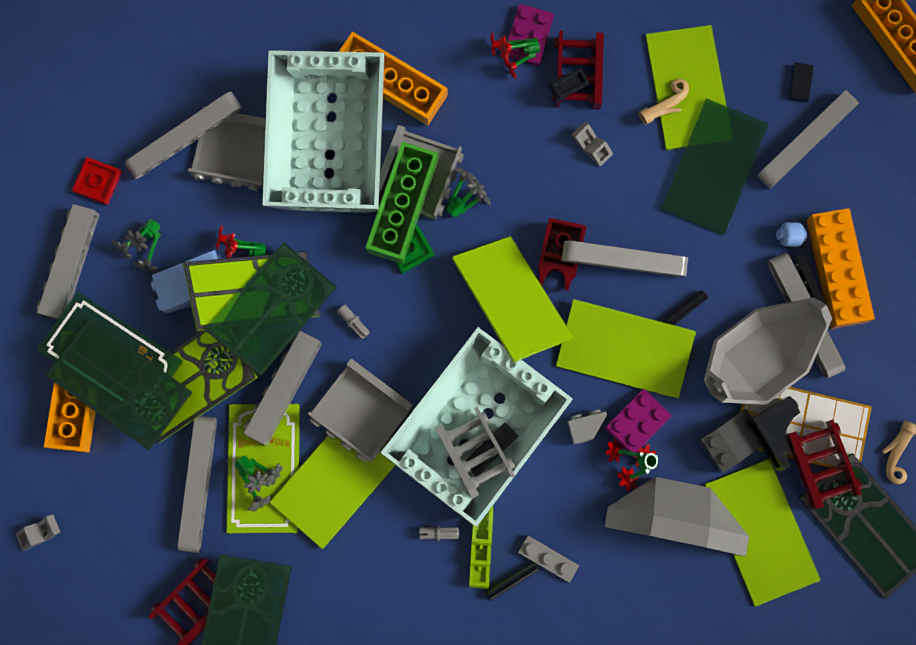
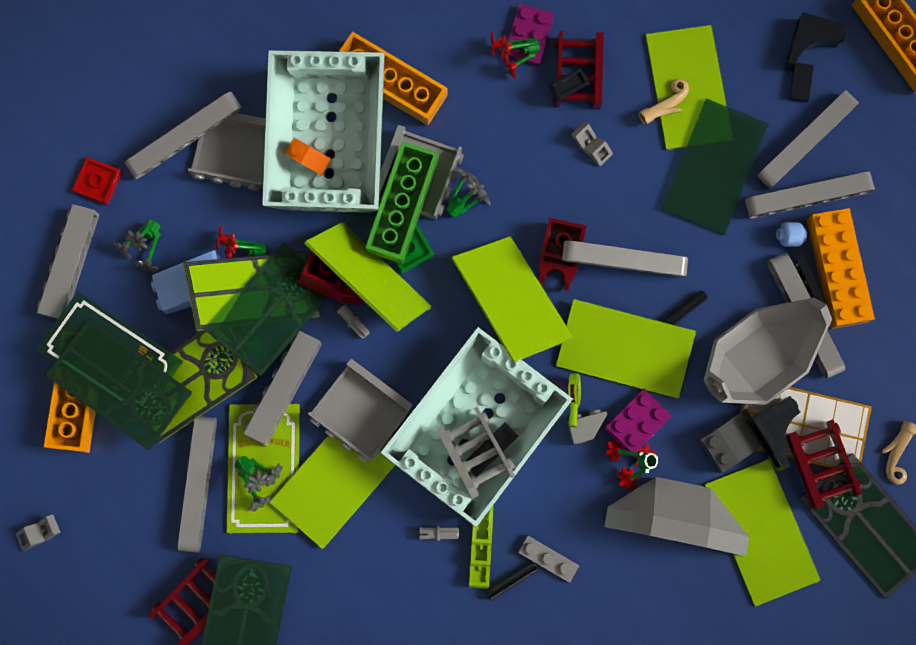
none -> orange slope [285,137,331,175]
none -> dark red brick [298,251,363,305]
none -> lime piece [304,222,432,332]
none -> lime piece [568,373,581,428]
none -> light grey beam [745,172,875,219]
none -> black arch [784,12,846,71]

